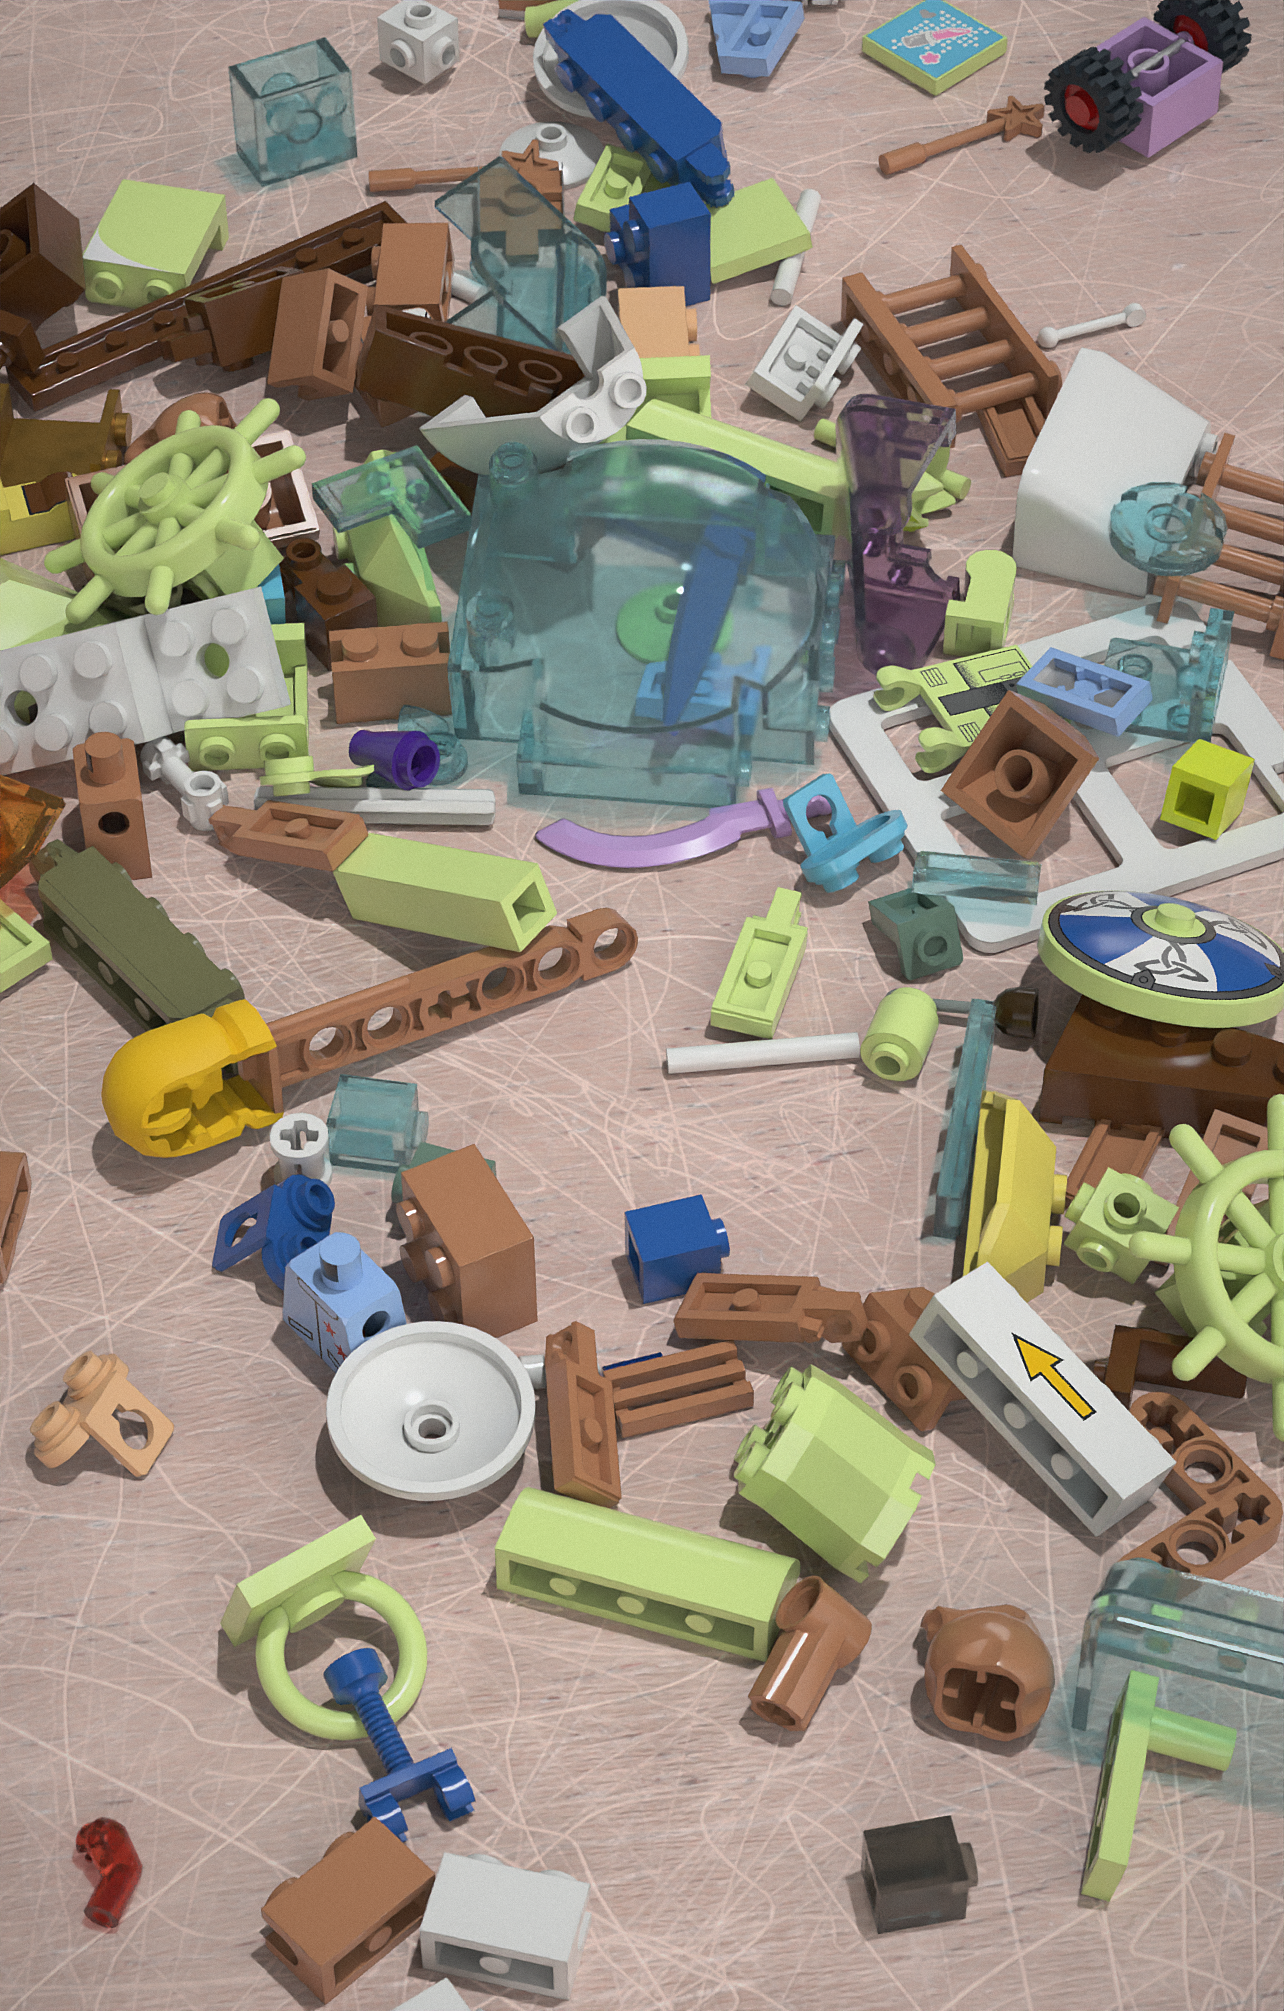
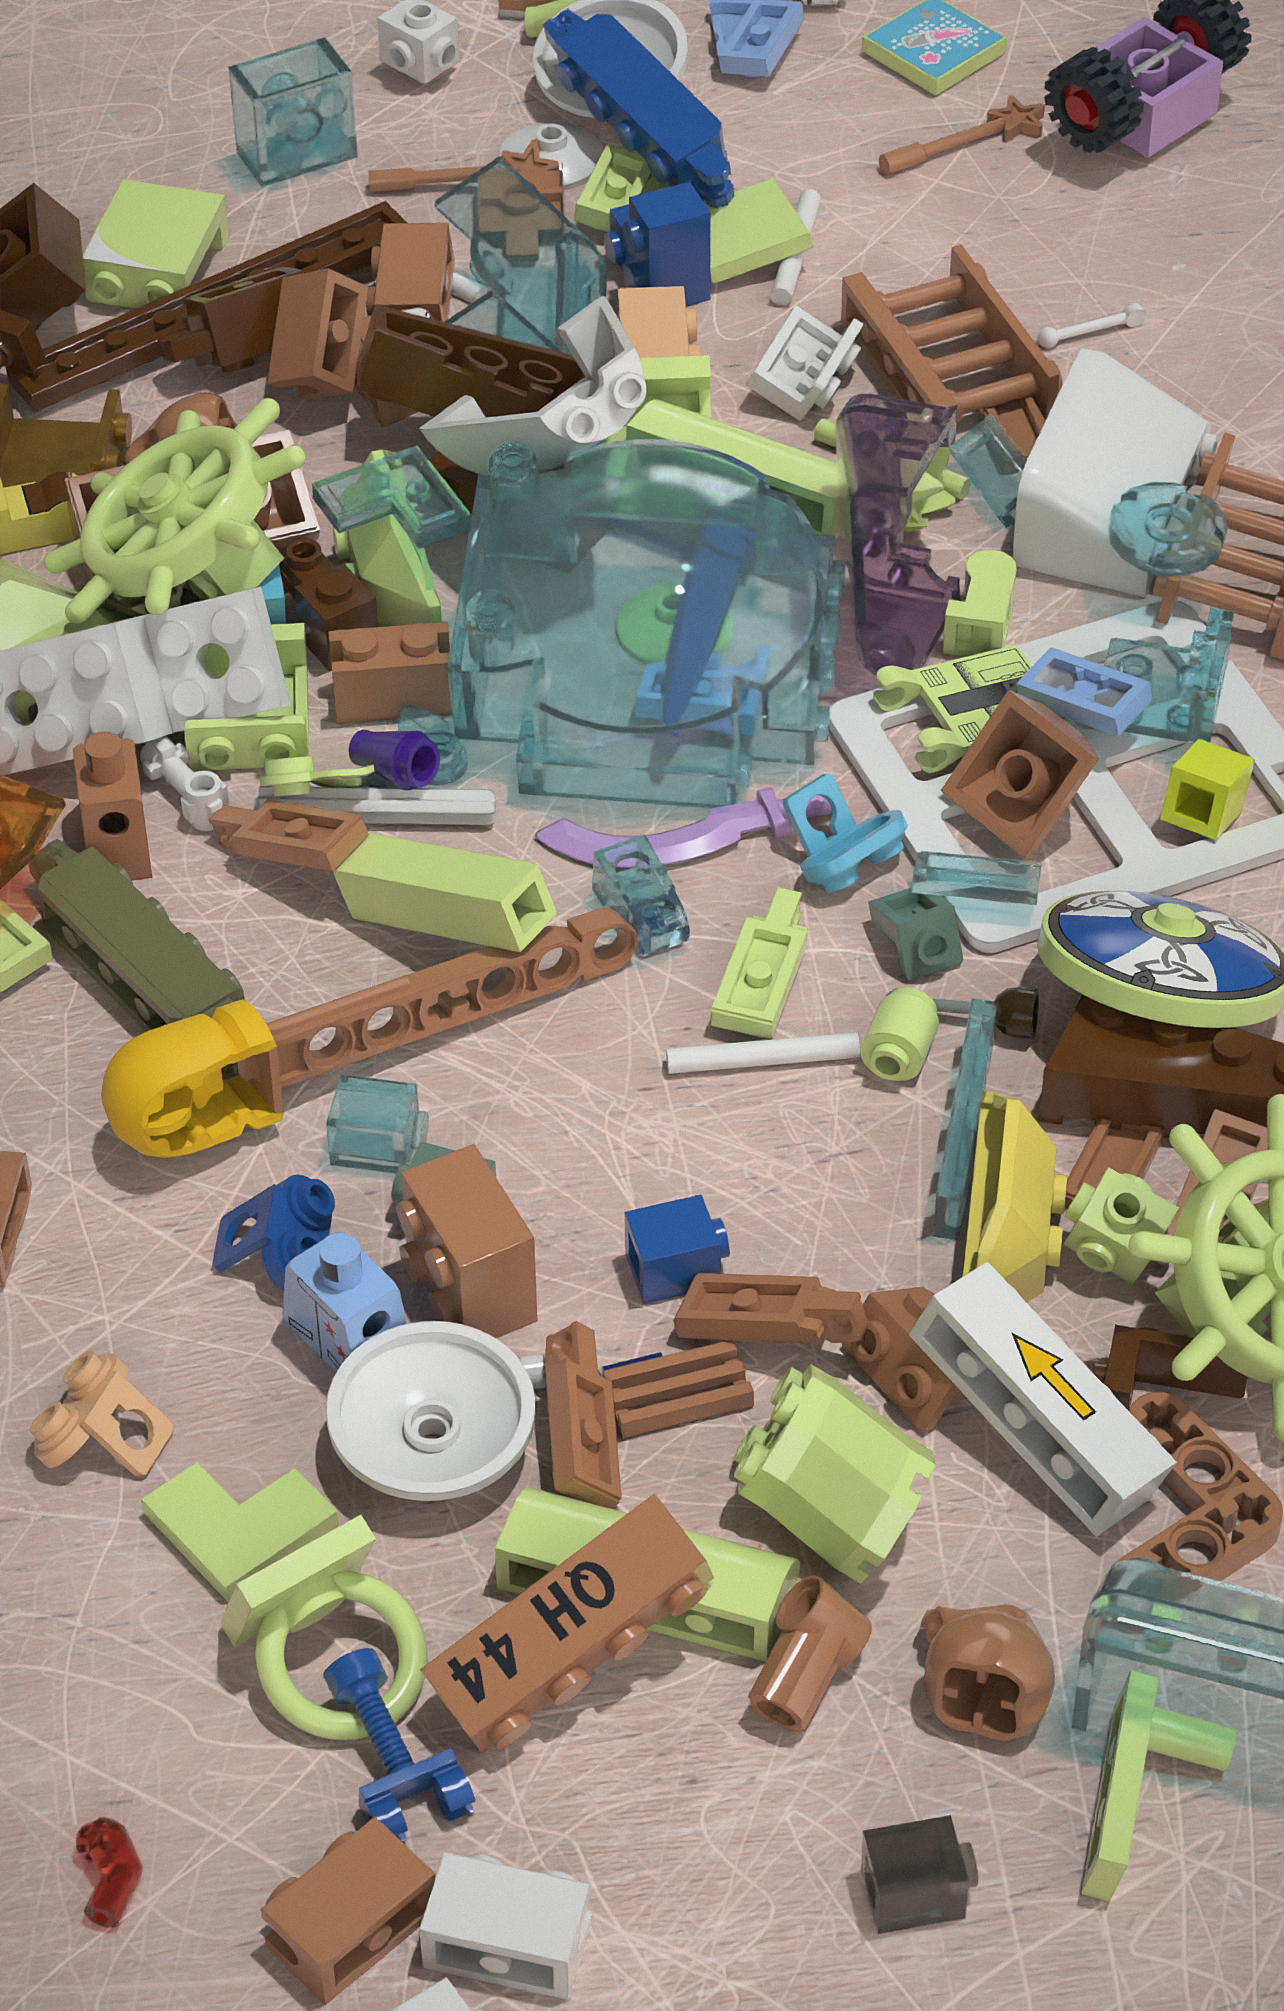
white bush [269,1113,333,1187] -> none
none -> yellowish green tile [141,1462,339,1601]
none -> nougat brick [420,1493,714,1753]
none -> clear light blue leg [592,834,690,957]
none -> clear light blue tile [950,413,1027,529]

